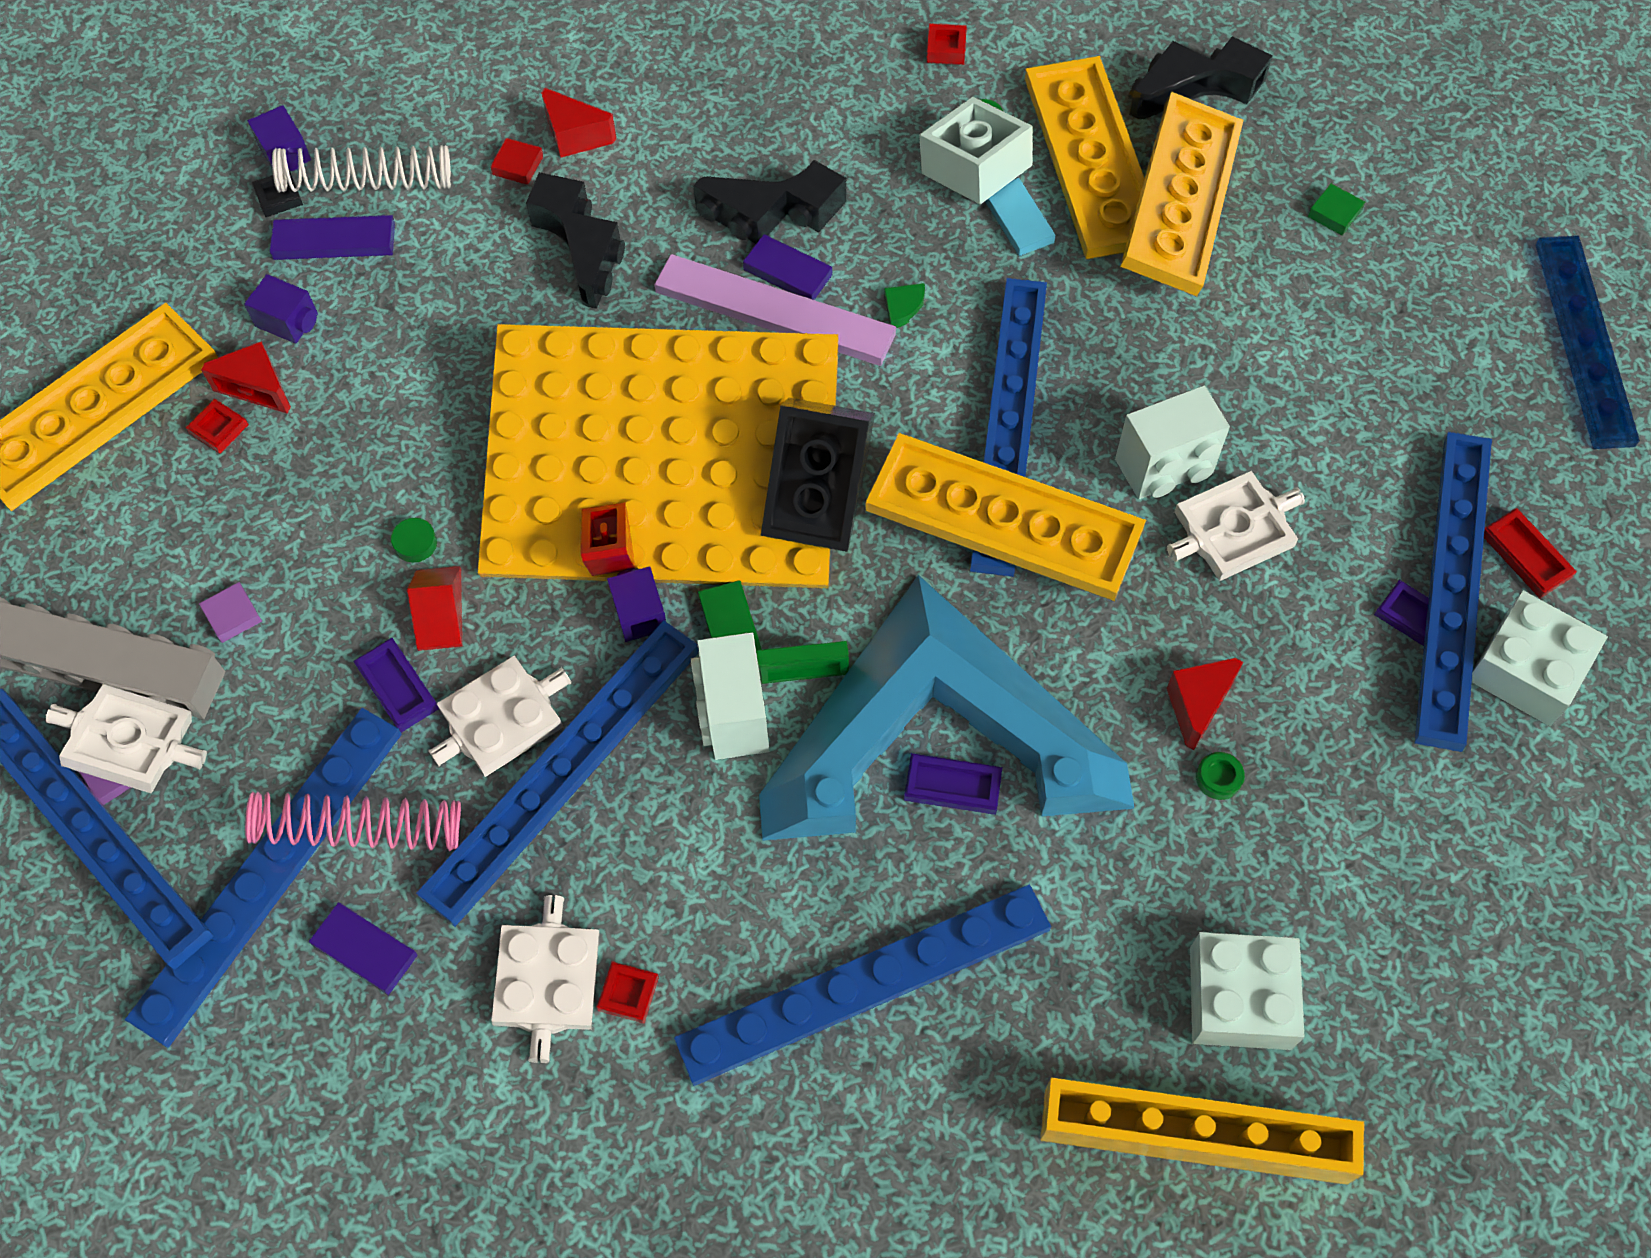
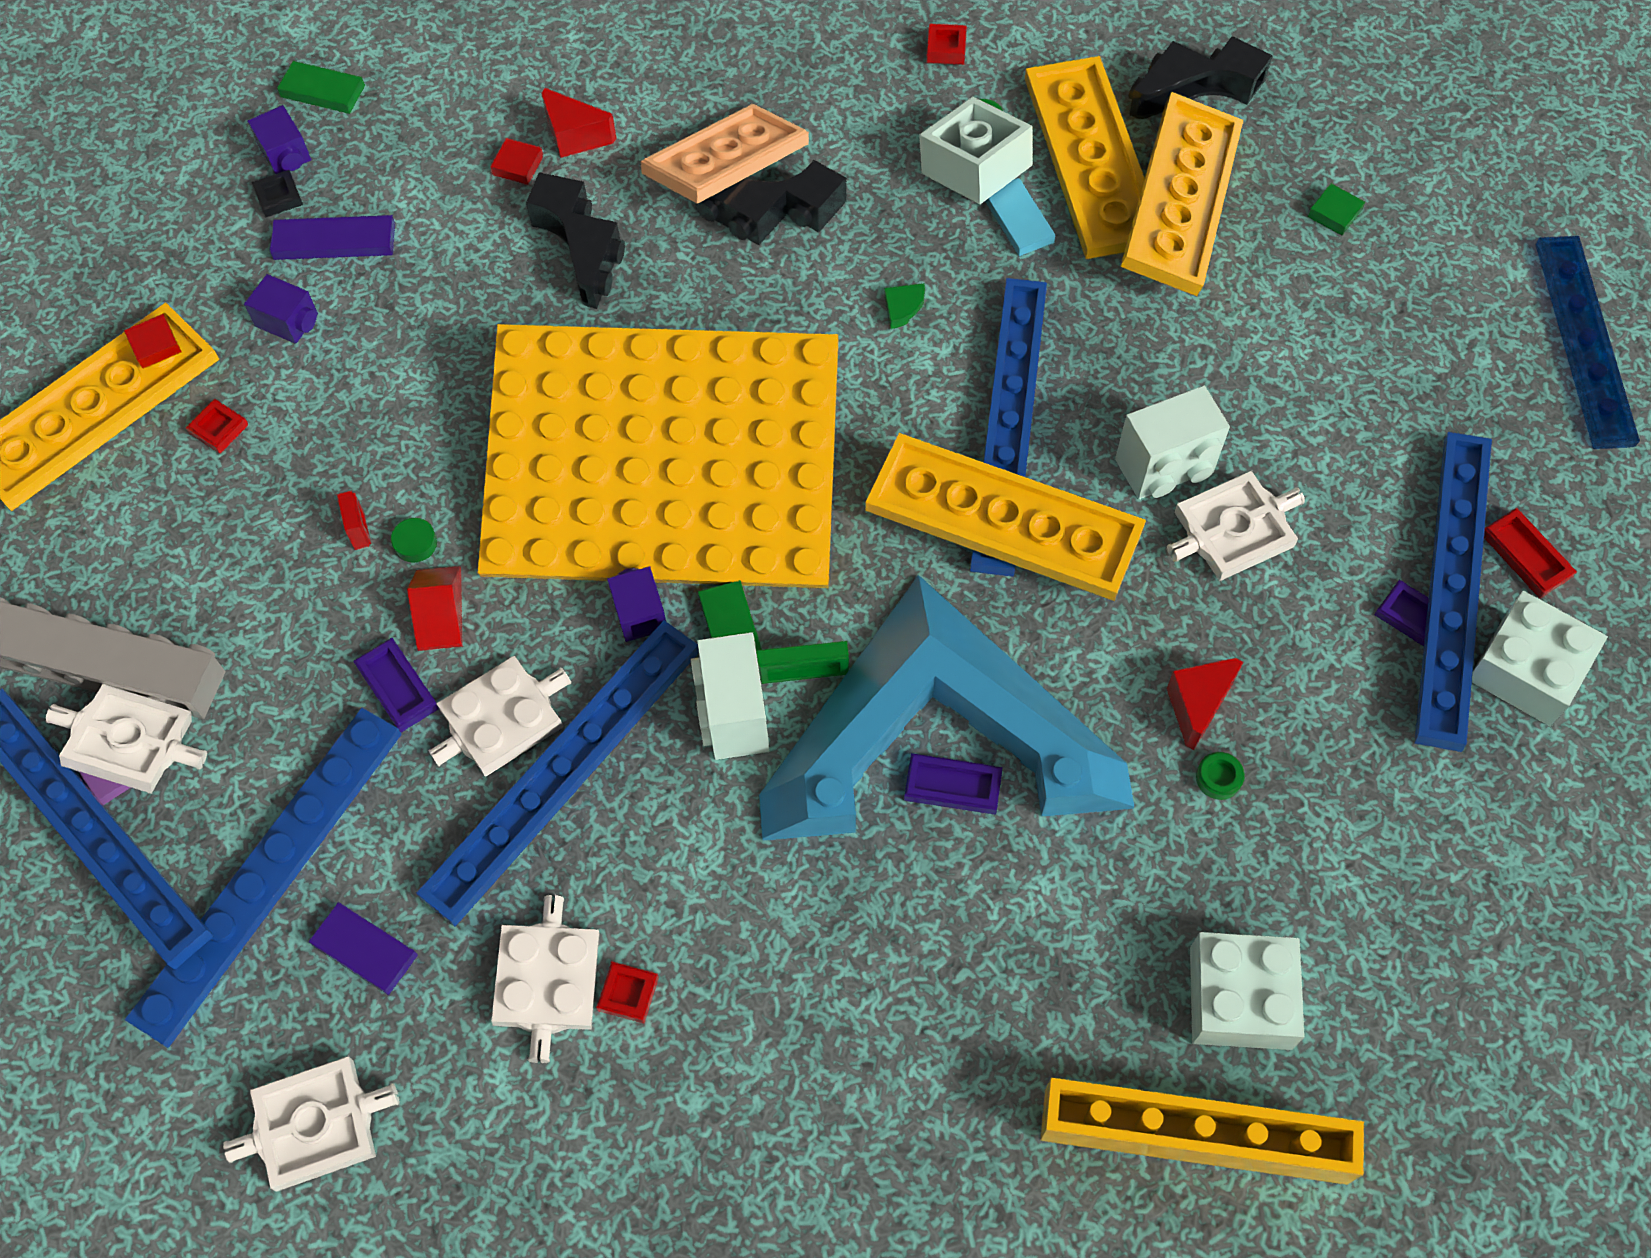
medium lavender tile [199,582,262,643] -> none
red slope [201,341,291,413] -> none
bright pink piece [245,791,461,852] -> none
white piece [272,145,451,192] -> none
red slope [581,502,636,576] -> none
lavender tile [655,254,896,366] -> none
blue plate [674,884,1051,1087] -> none
dark purple tile [743,234,833,300] -> none
black slope [761,398,875,552] -> none
none -> red tile [124,314,182,369]
none -> white plate [223,1056,400,1192]
none -> green tile [277,61,365,114]
none -> red tile [337,490,371,550]
none -> light nougat tile [641,104,809,204]

